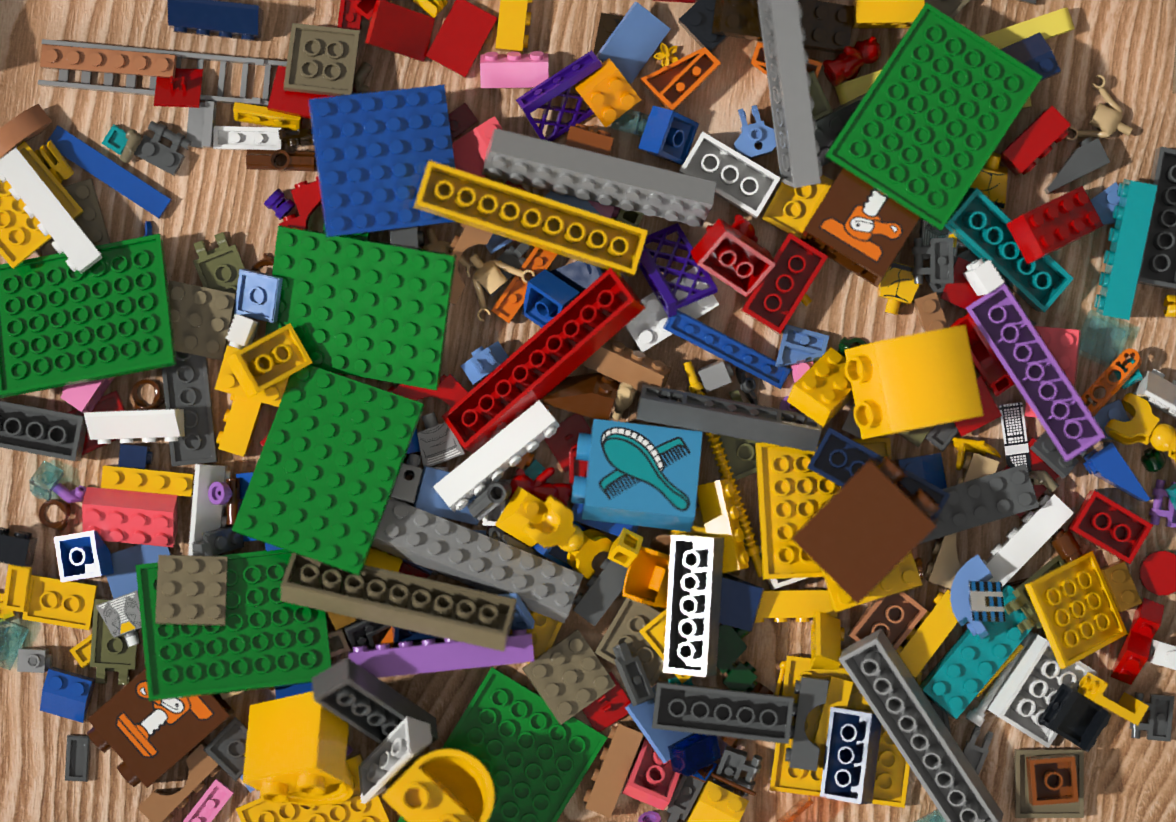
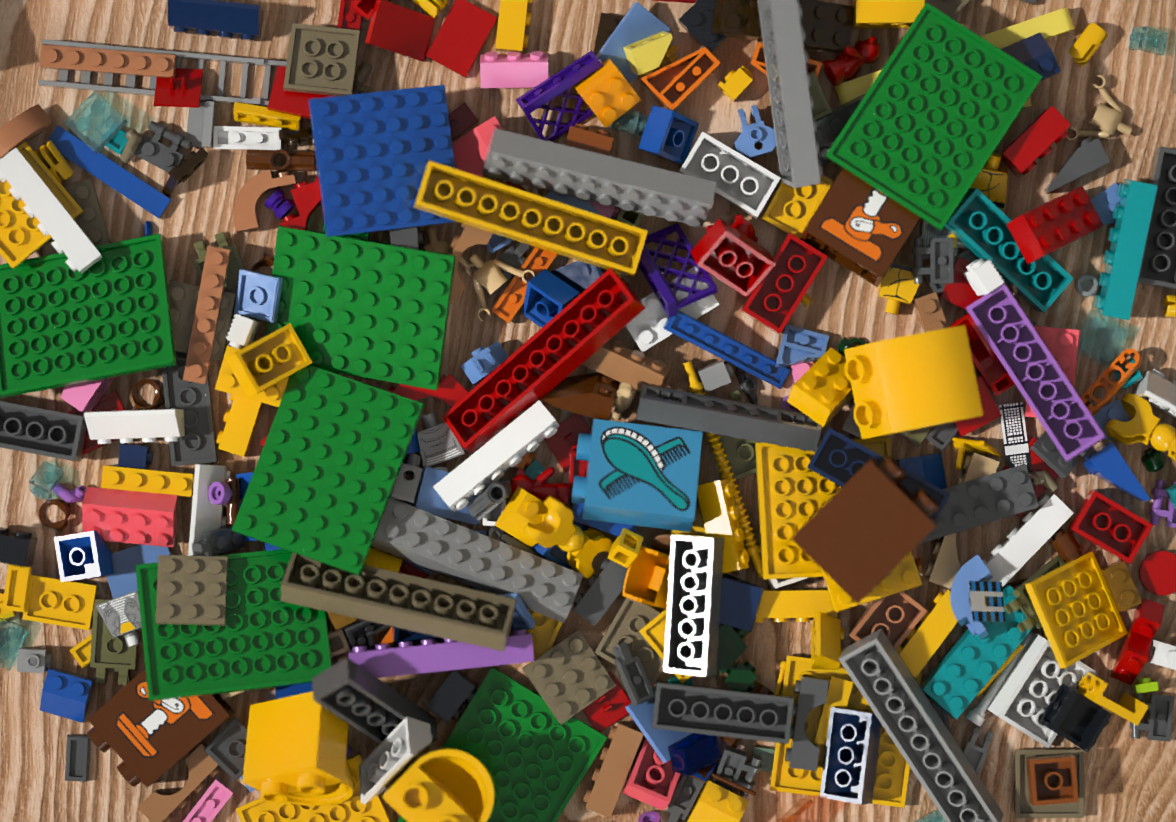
none -> clear light blue plate [64,90,128,154]
none -> dark brown wing [162,148,208,198]
none -> nougat plate [183,246,231,384]
none -> nougat arch [233,170,298,233]
none -> black brick [426,669,477,723]
none -> light yellow slope [623,31,673,77]
none -> yellow brick [717,66,753,102]
none -> sand green tile [752,746,775,772]
none -> yellow arm [1069,22,1108,66]
none -> light grey tile [1075,274,1099,297]
none -> clear light blue bracket [1129,26,1168,55]
none -> lime plate [1132,677,1159,694]

